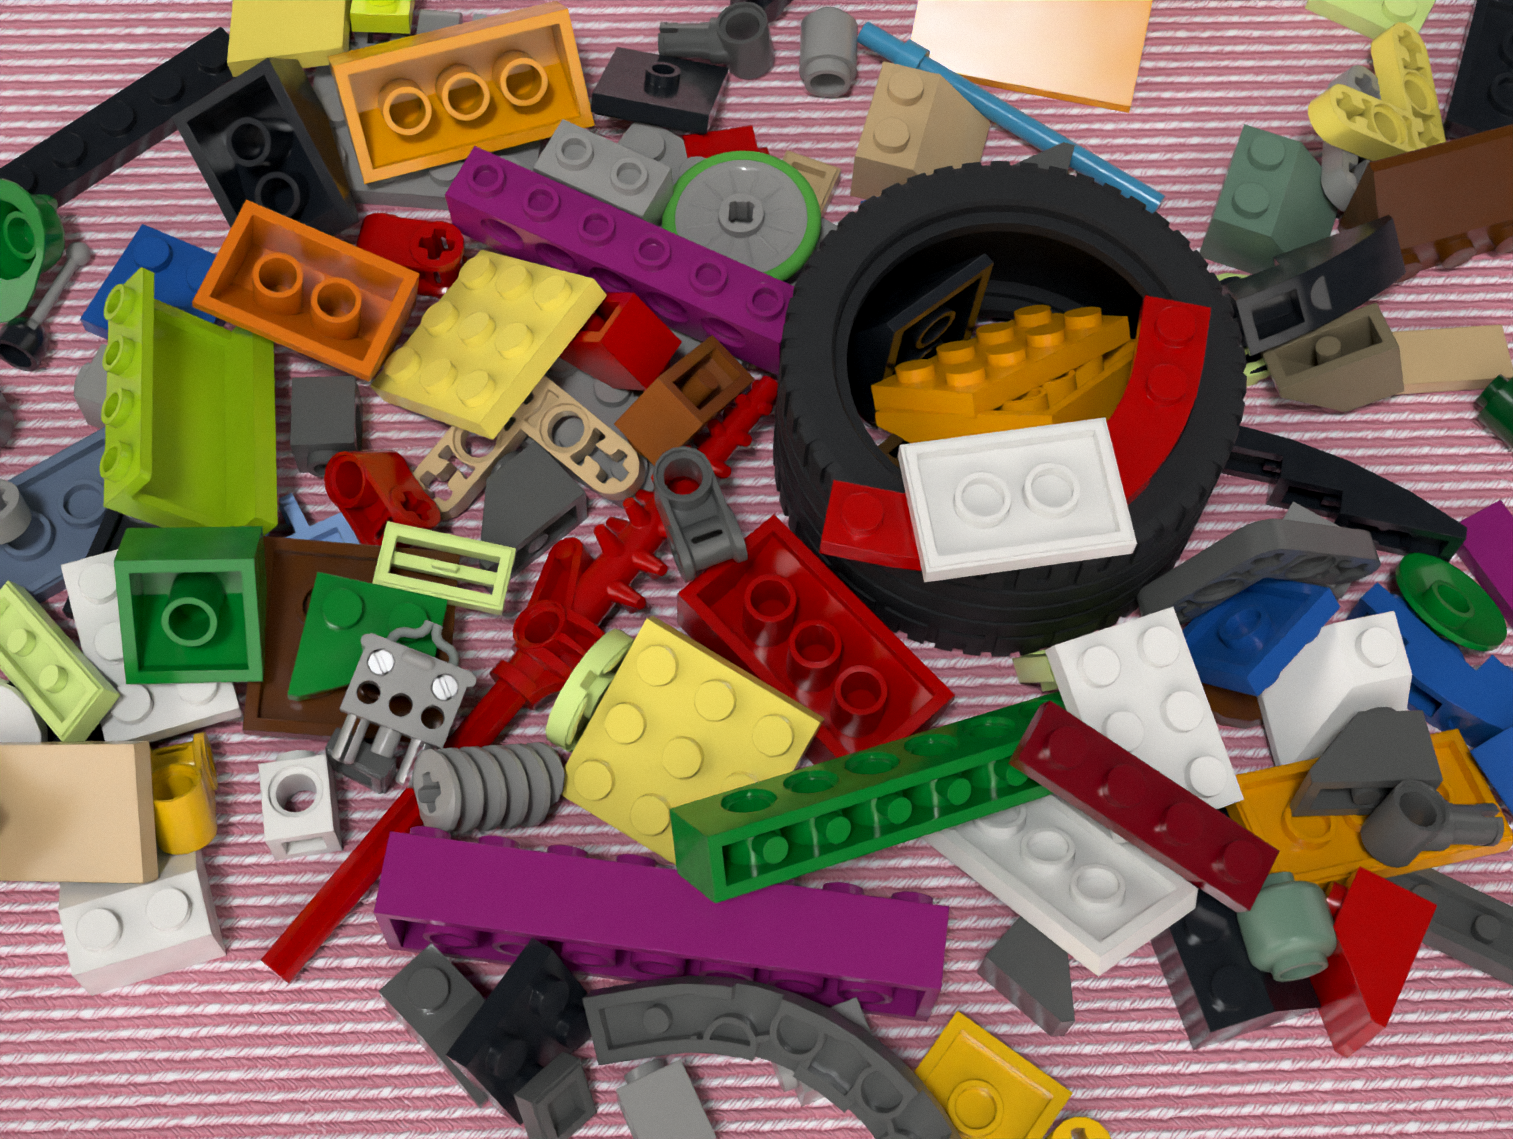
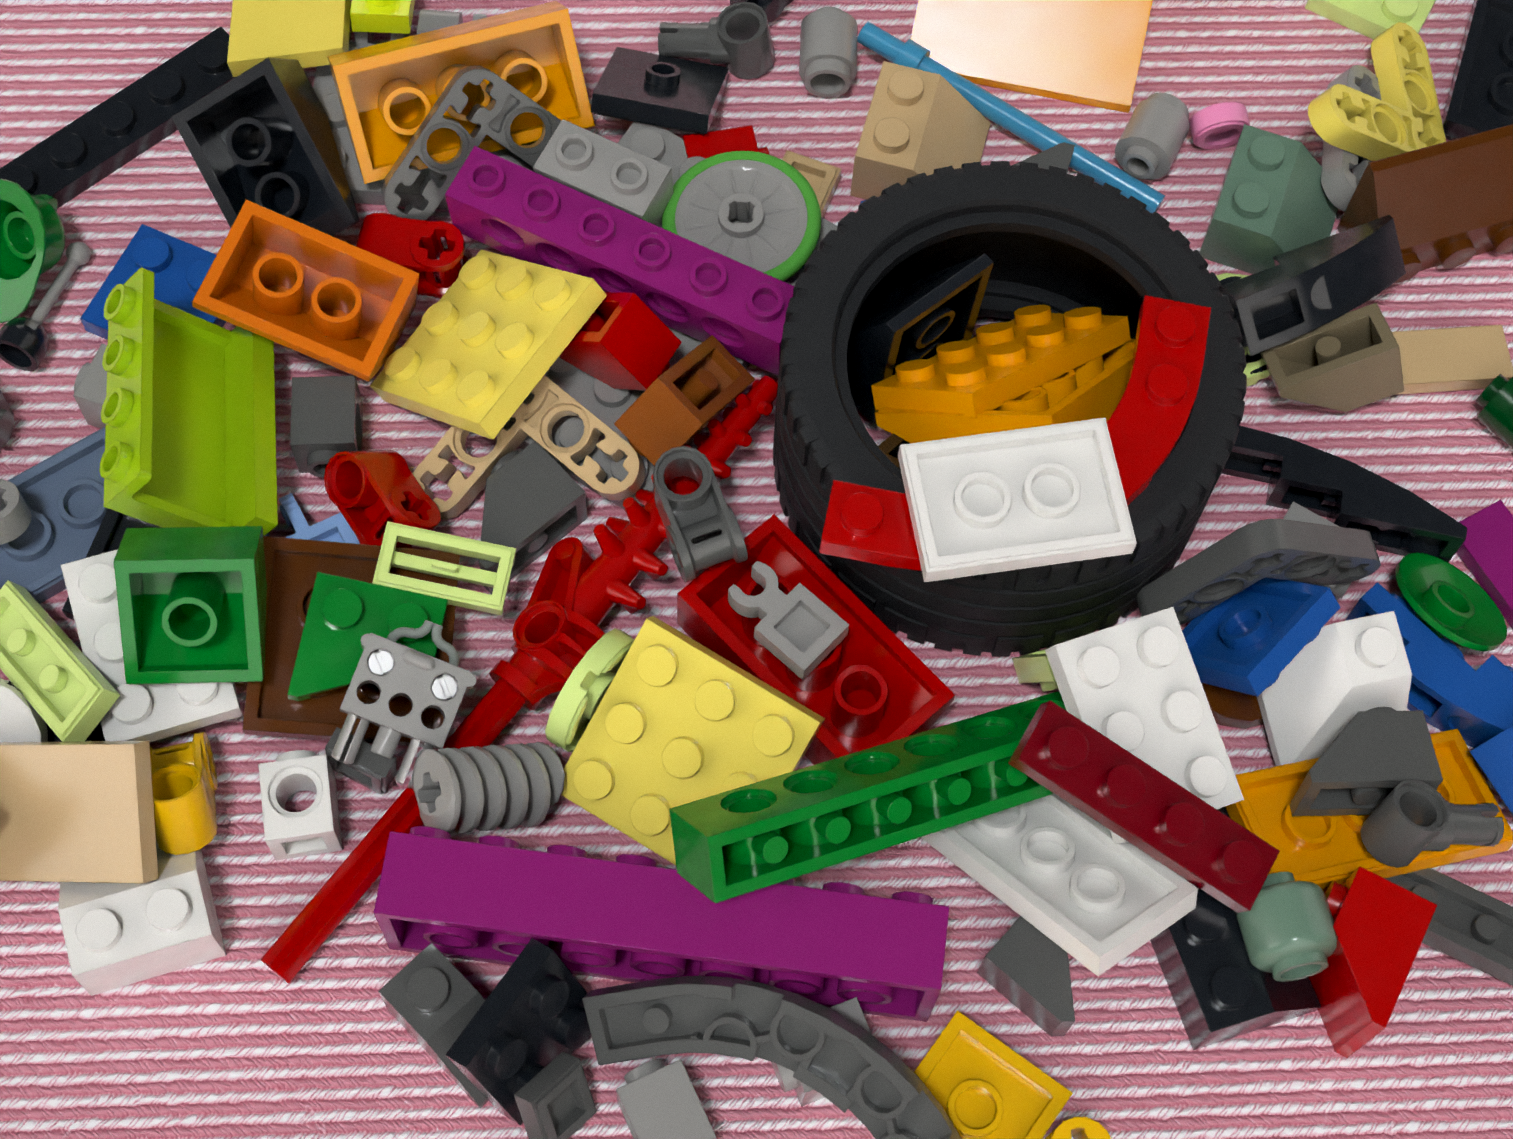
none -> dark grey beam [381,66,562,220]
none -> light grey plate [728,561,849,680]
none -> light grey brick [1115,93,1190,180]
none -> bright pink tile [1189,102,1250,149]

